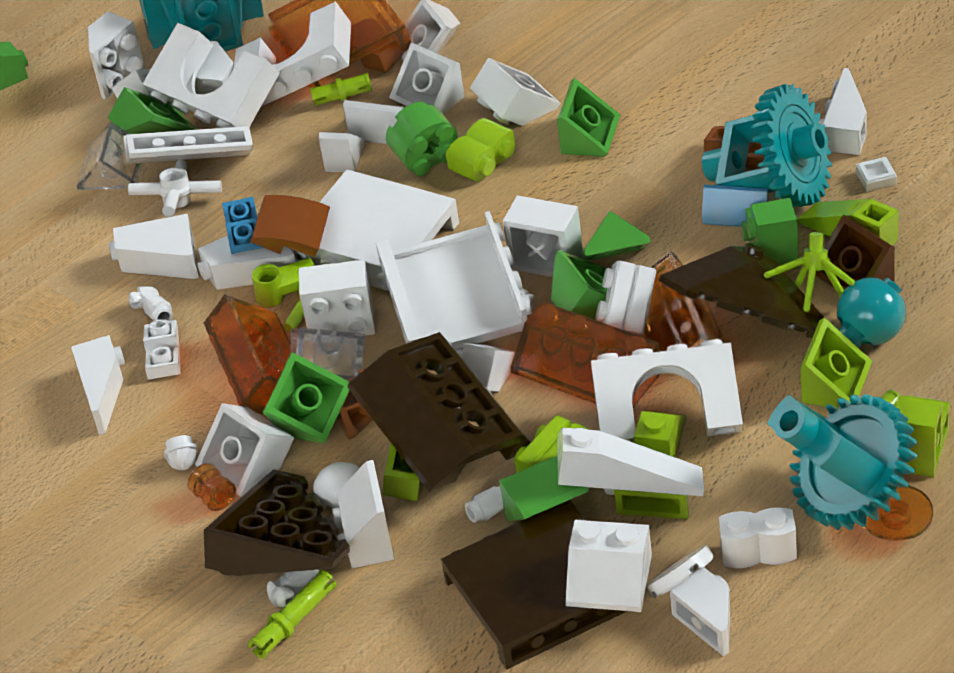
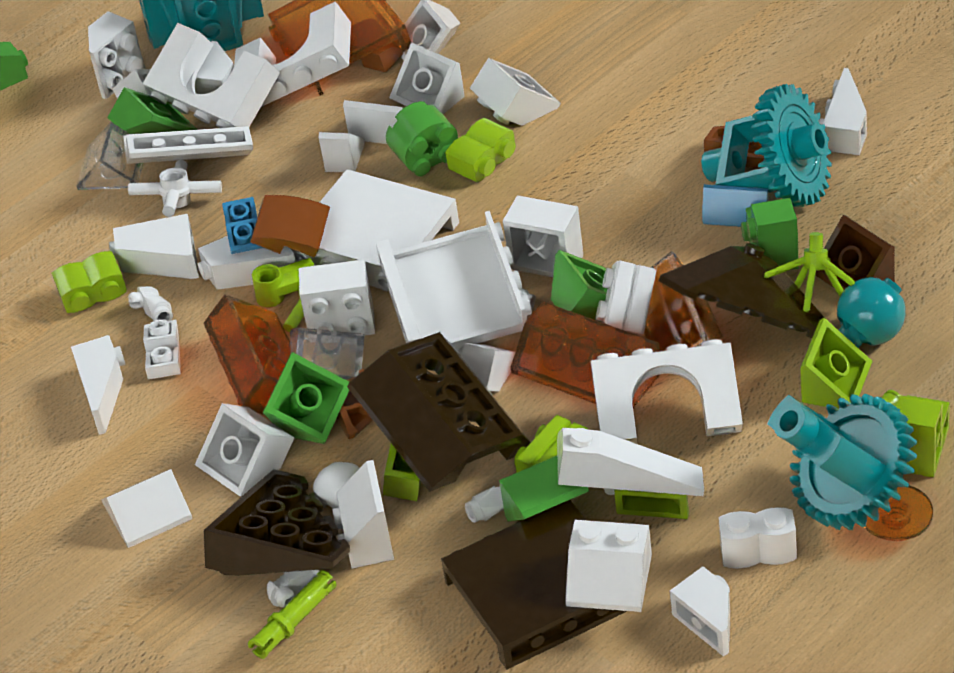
white plate [163,435,198,470] -> none
clear orange wheel [187,463,236,511] -> none
lime pin [310,72,373,107] -> none
bright green slope [557,78,620,157] -> none
bright green slope [580,211,651,261] -> none
lime slope [634,411,686,457] -> none
white tile [646,545,714,598] -> none
lime slope [797,199,899,245] -> none
white tile [856,157,897,192] -> none
none -> lime brick [52,251,127,313]
none -> white slope [102,469,192,548]

